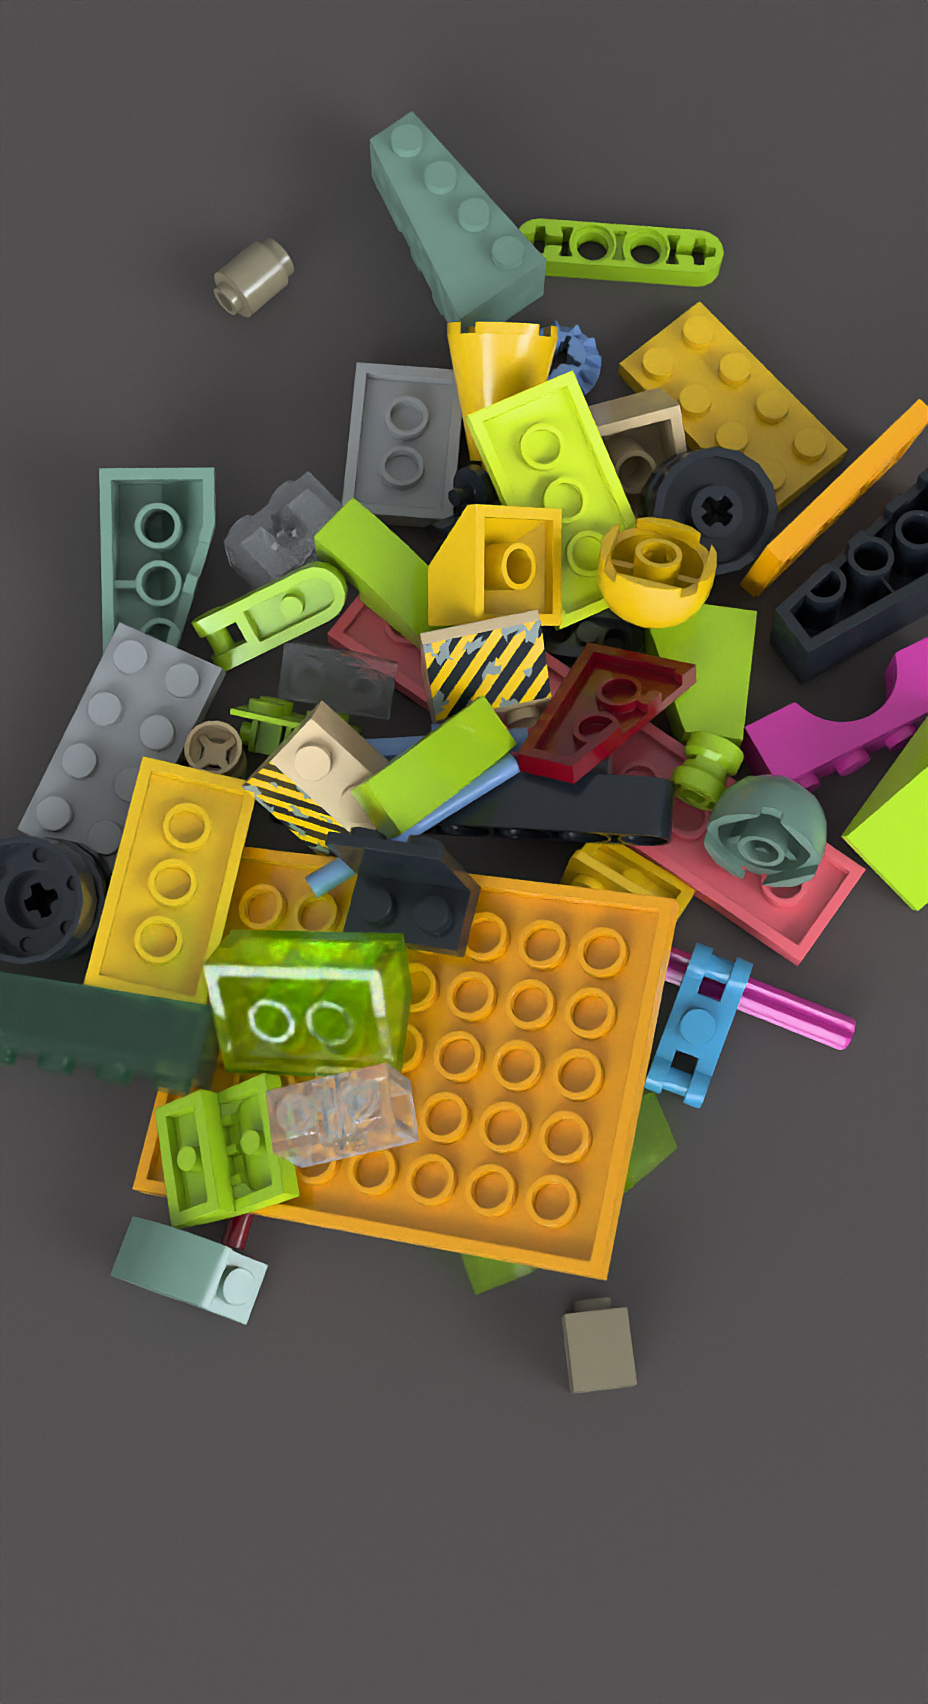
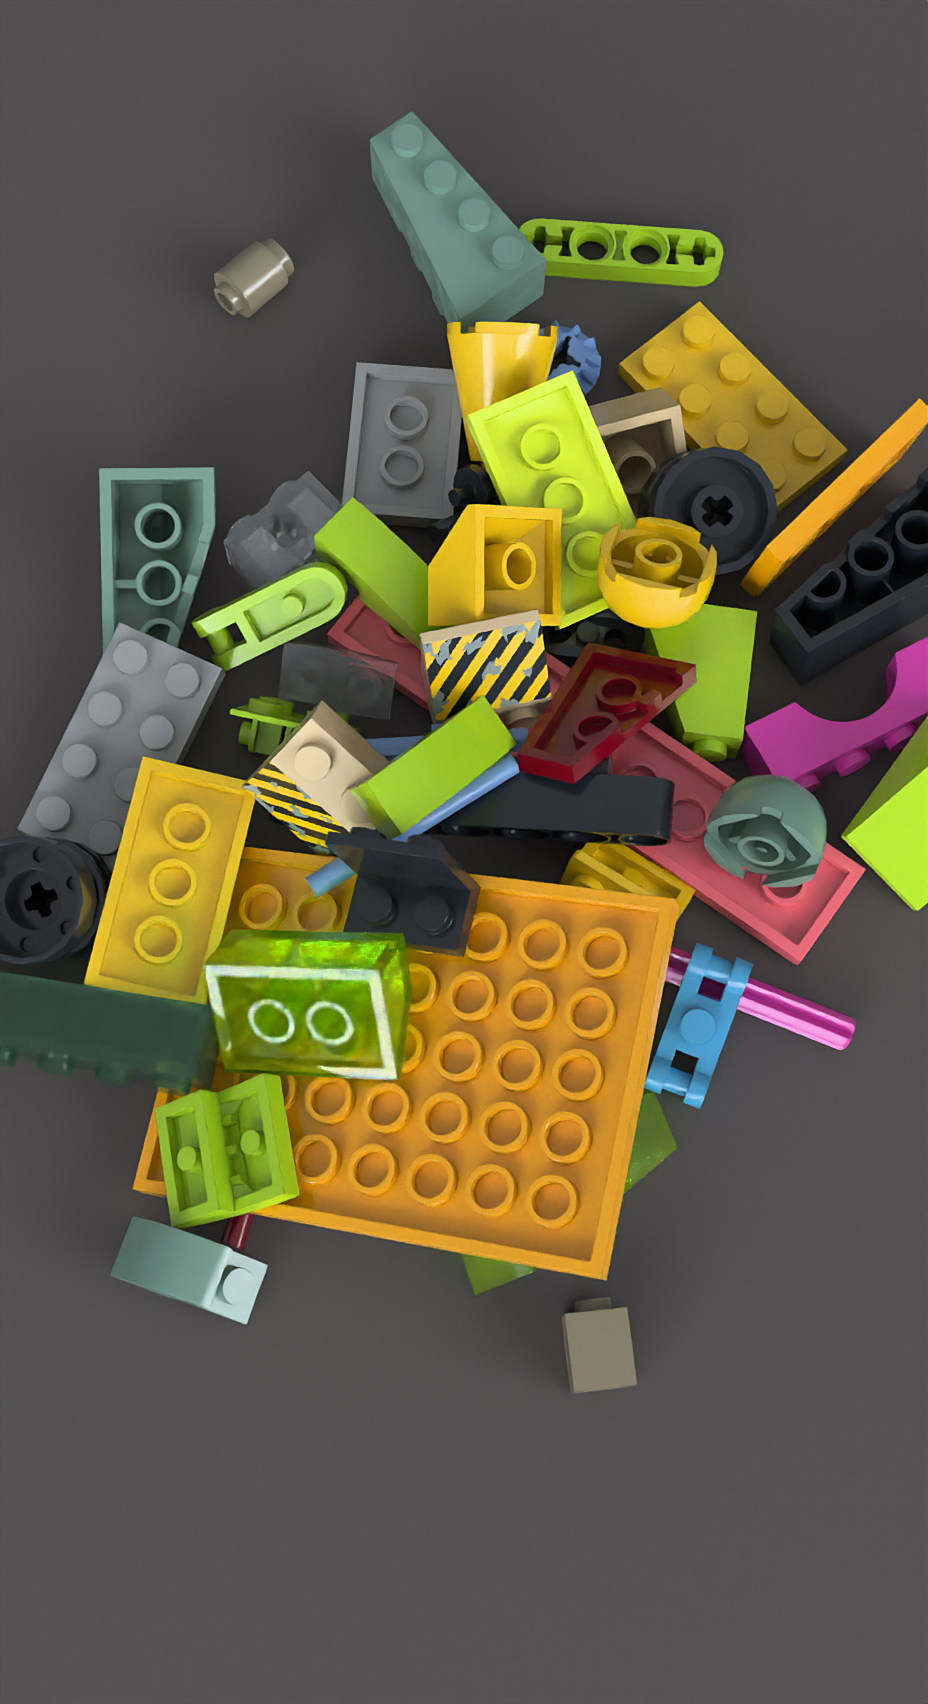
tan wheel [184,720,247,780] -> none
clear brick [266,1063,419,1168] -> none
lime wheel [669,731,744,811] -> none

